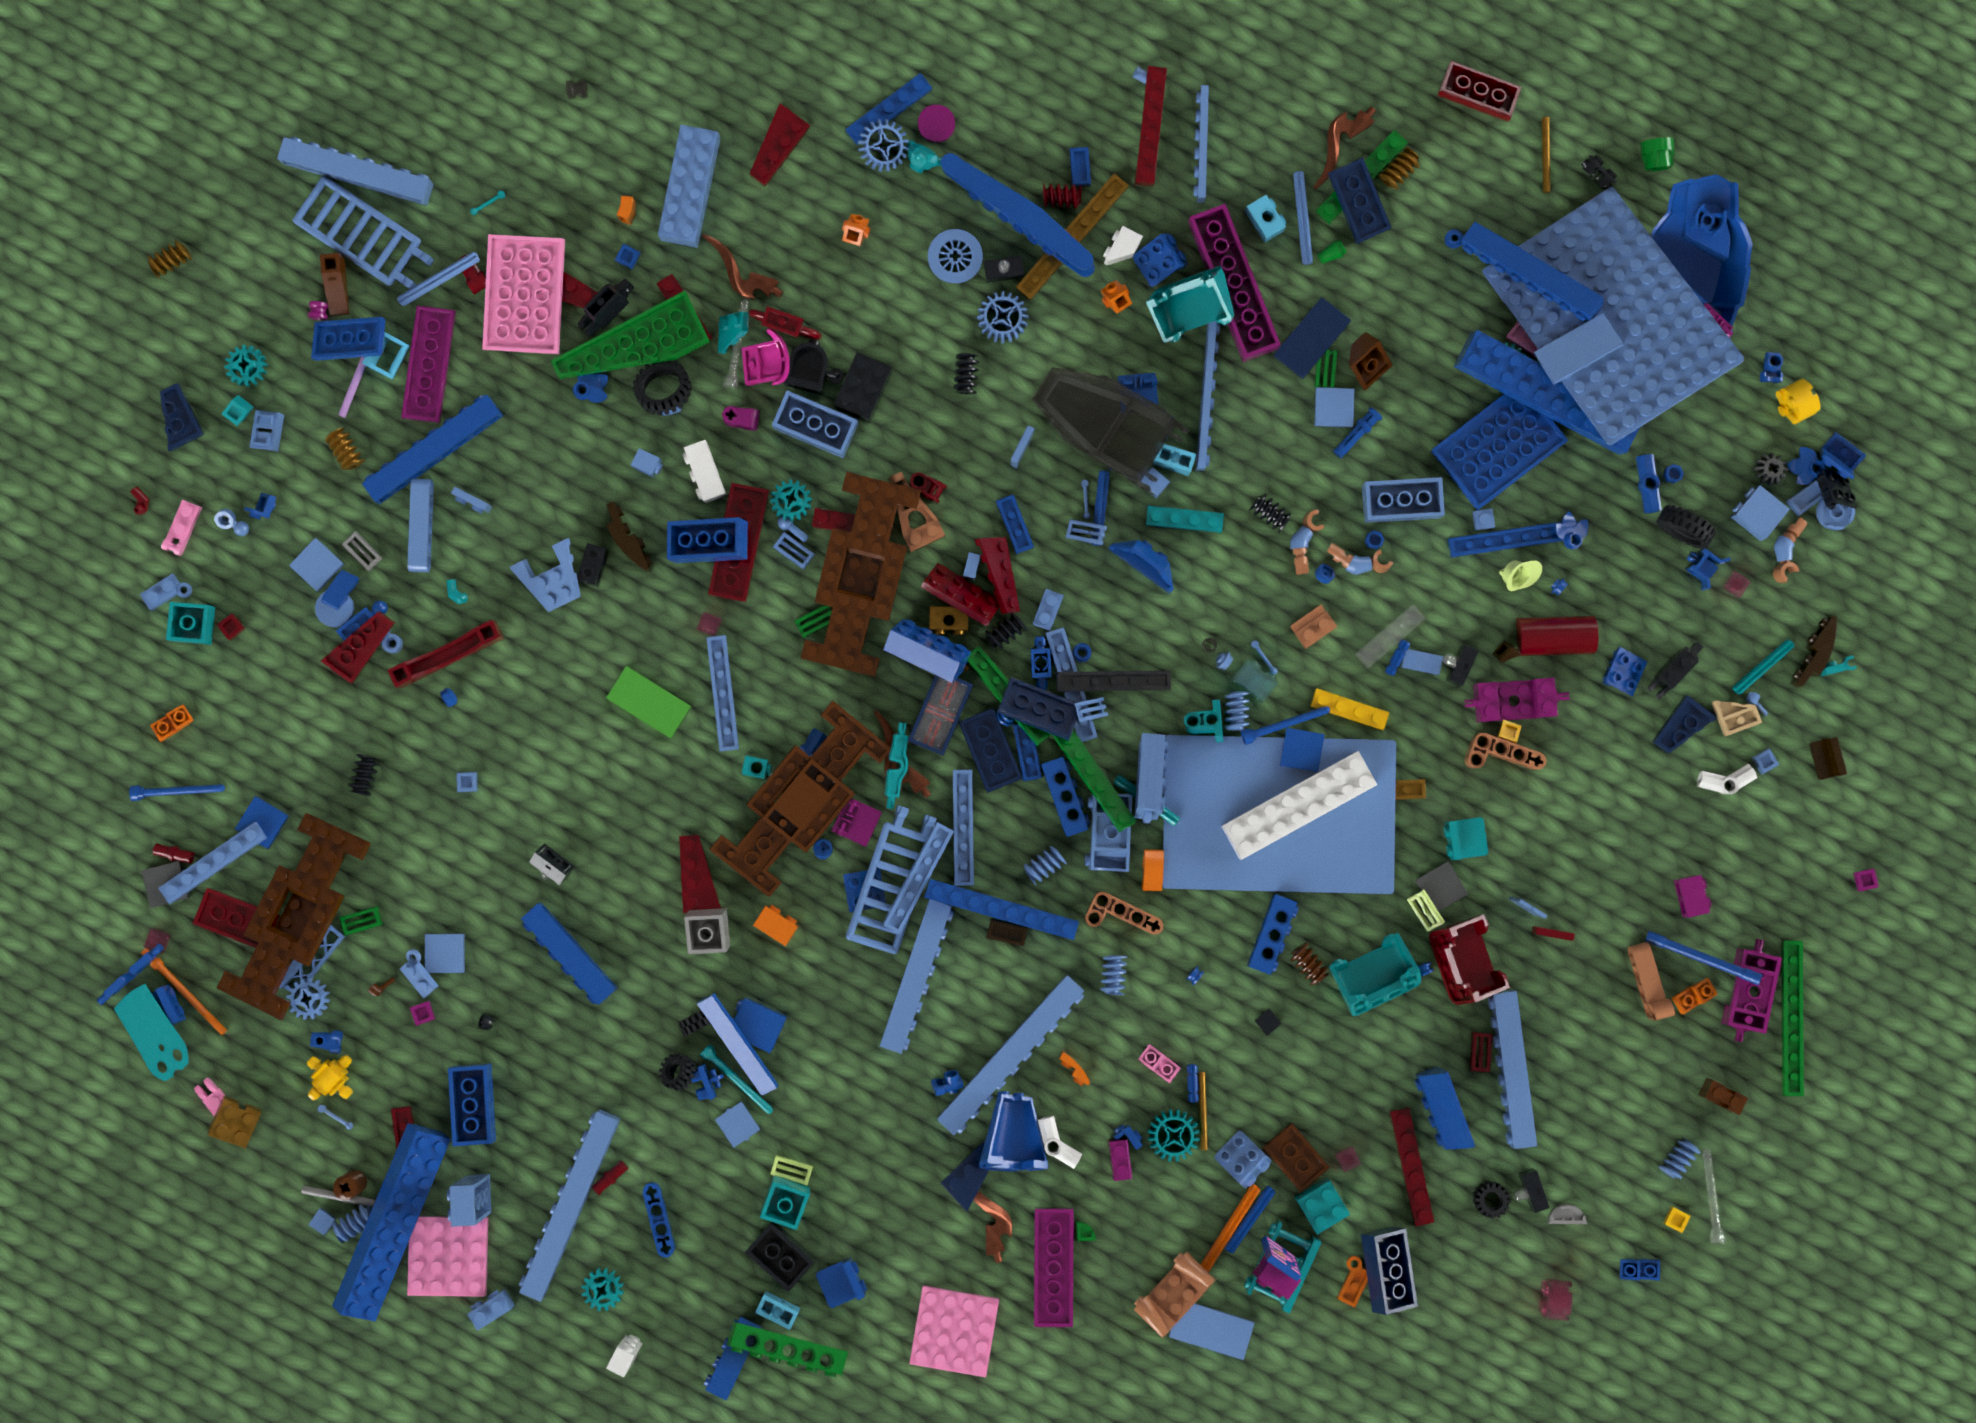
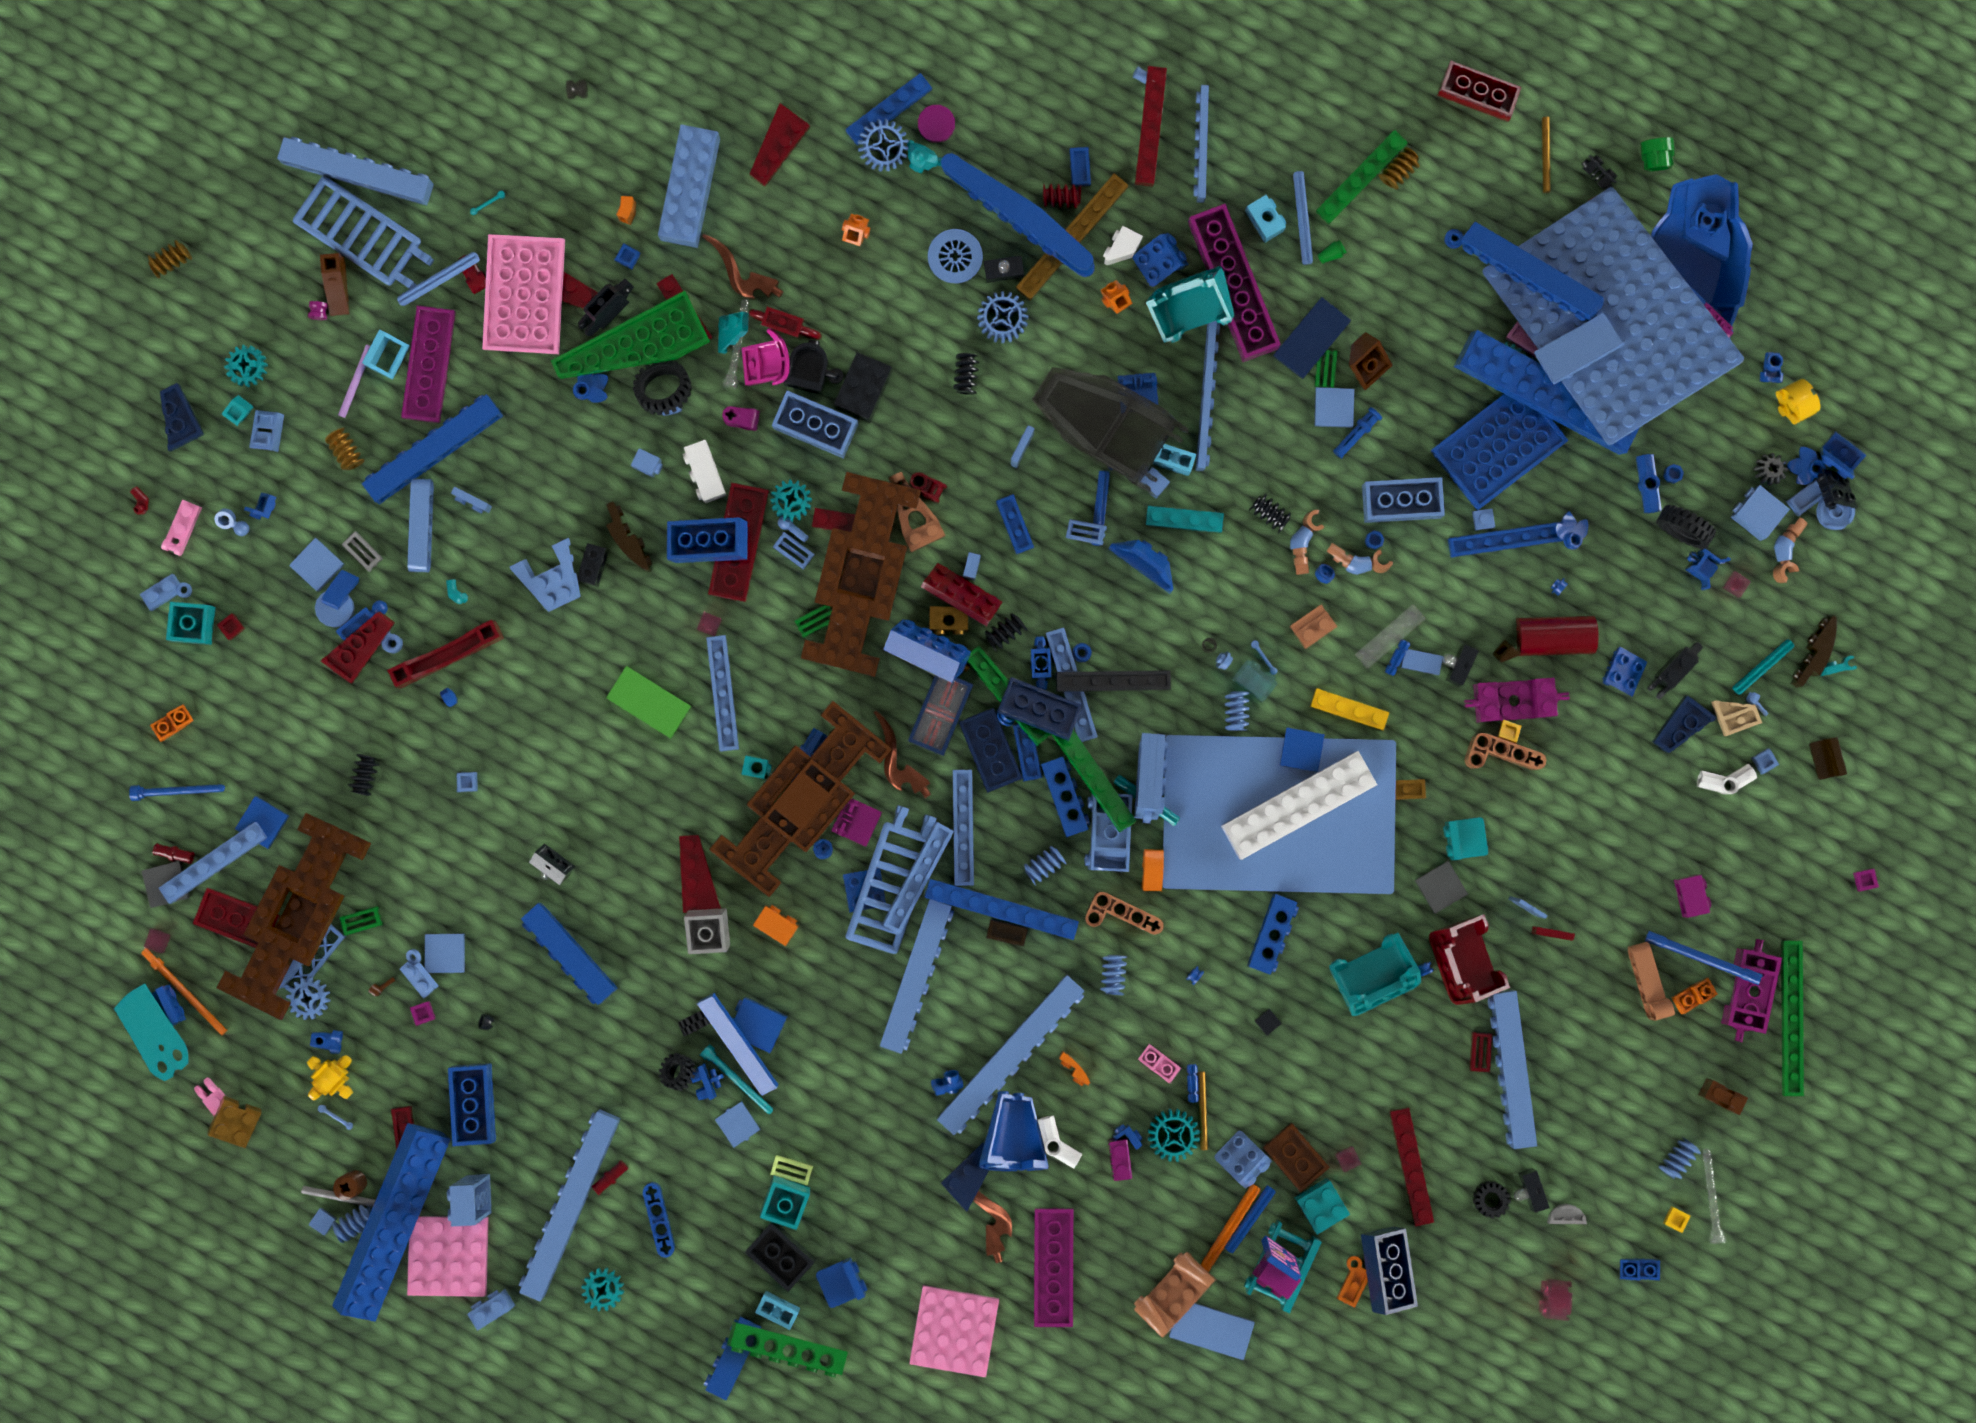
blue piece [97,944,164,1005] -> none
blue plate [311,317,386,361] -> none
white brick [606,1335,643,1377] -> none
teal piece [885,722,908,809] -> none
dark red wing [975,537,1020,614] -> none
medium blue plate [1032,589,1064,631] -> none
medium blue tile [1075,697,1108,722] -> none
green tile [1076,1221,1096,1241] -> none
medium blue hinge [1081,480,1091,519] -> none
teal tile [1184,700,1224,743] -> none
blue piece [1241,706,1330,745] -> none
reddish brown piece [1291,942,1330,986] -> none
copper piece [1313,107,1376,189] -> none
dark blue tile [1327,157,1392,244] -> none
yellowish green tile [1407,889,1445,932] -> none
blue slope [1414,1066,1476,1150] -> none
yellowish green piece [1499,560,1542,591] -> none

